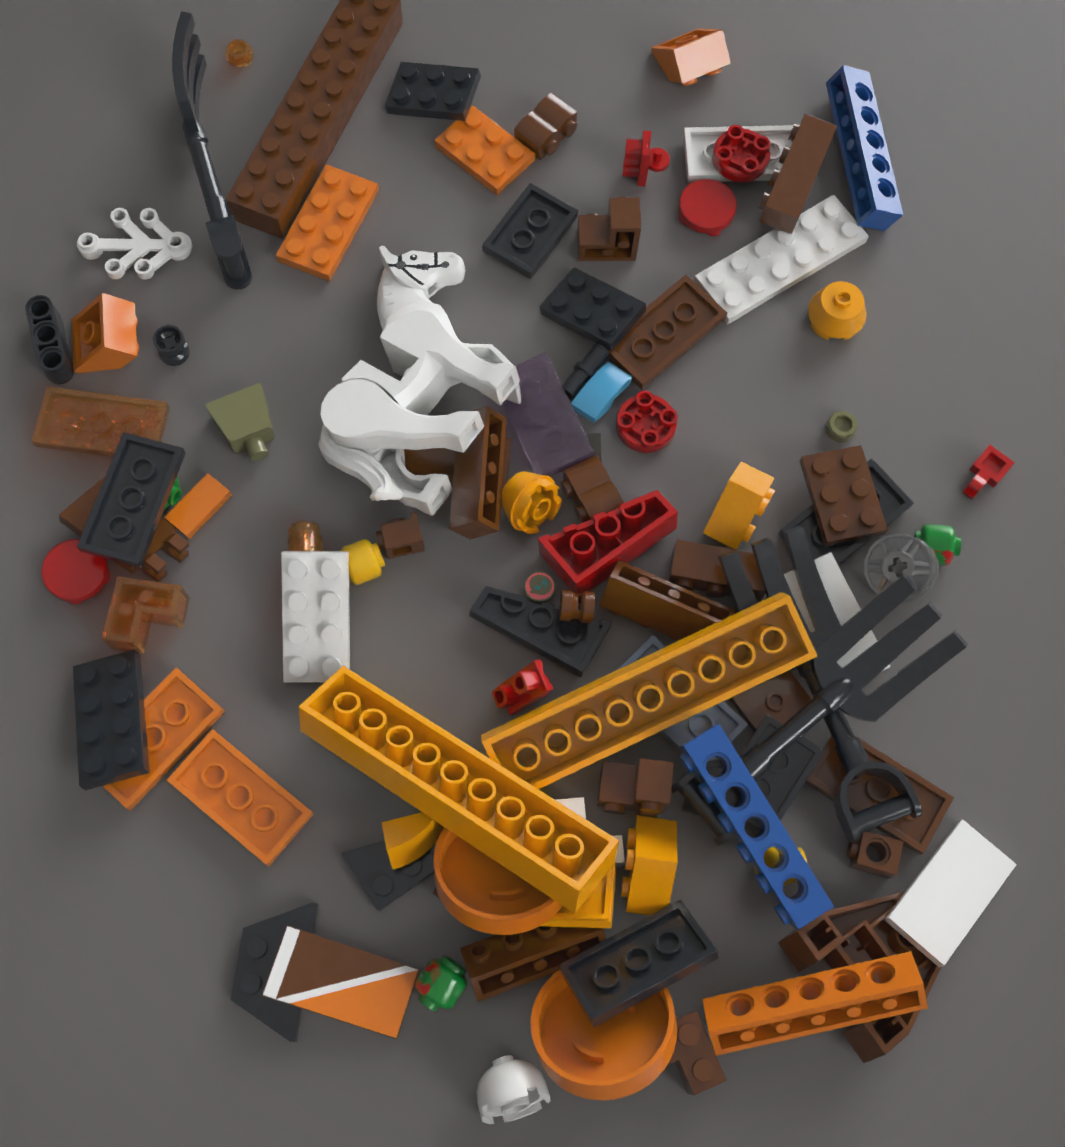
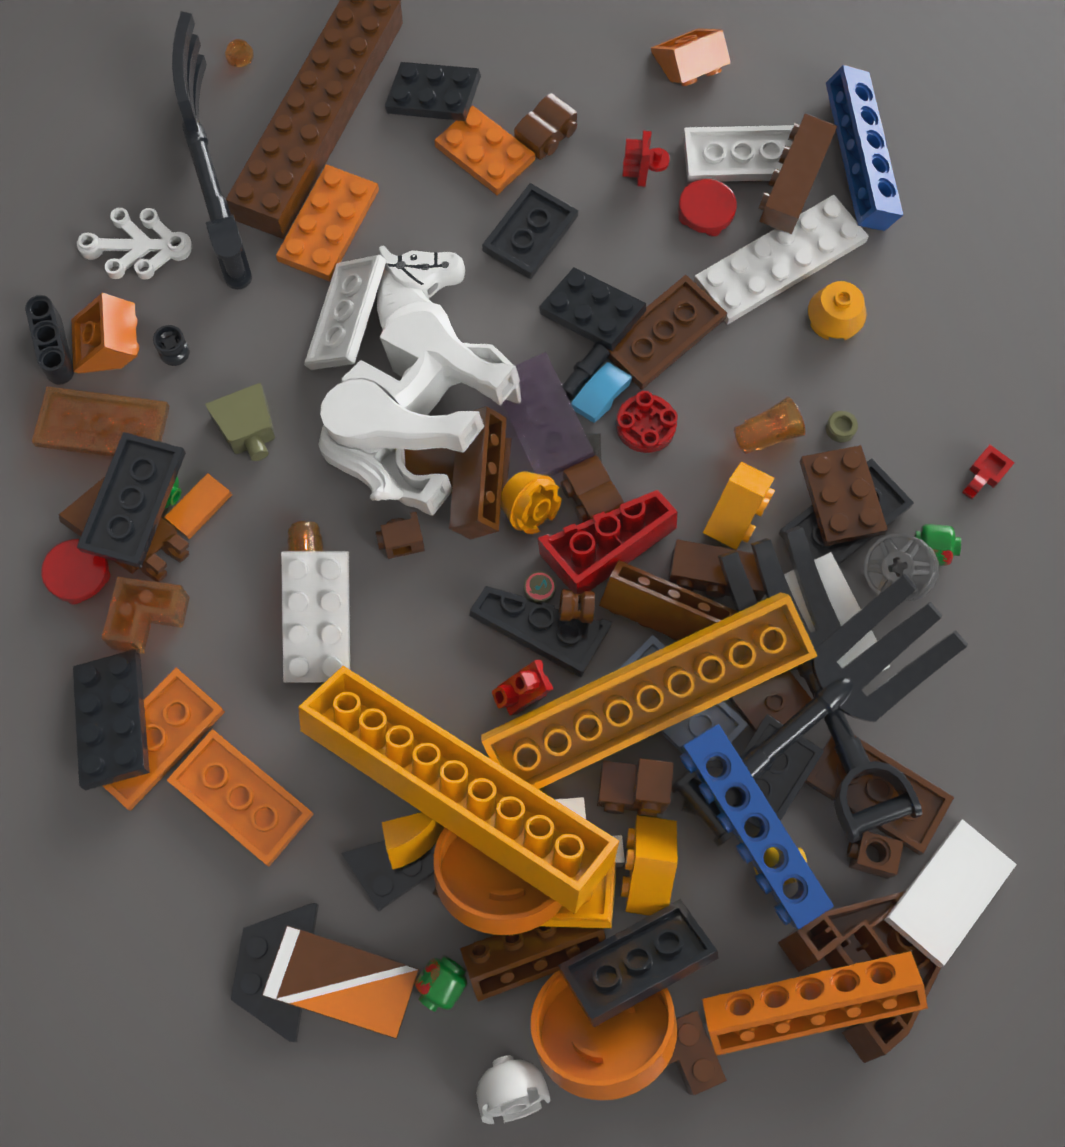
yellow head [340,539,385,585] -> none
reddish brown brick [577,196,641,261] -> none
red tile [712,125,771,182] -> none
none -> white tile [304,255,386,370]
none -> clear orange plant [734,397,806,454]

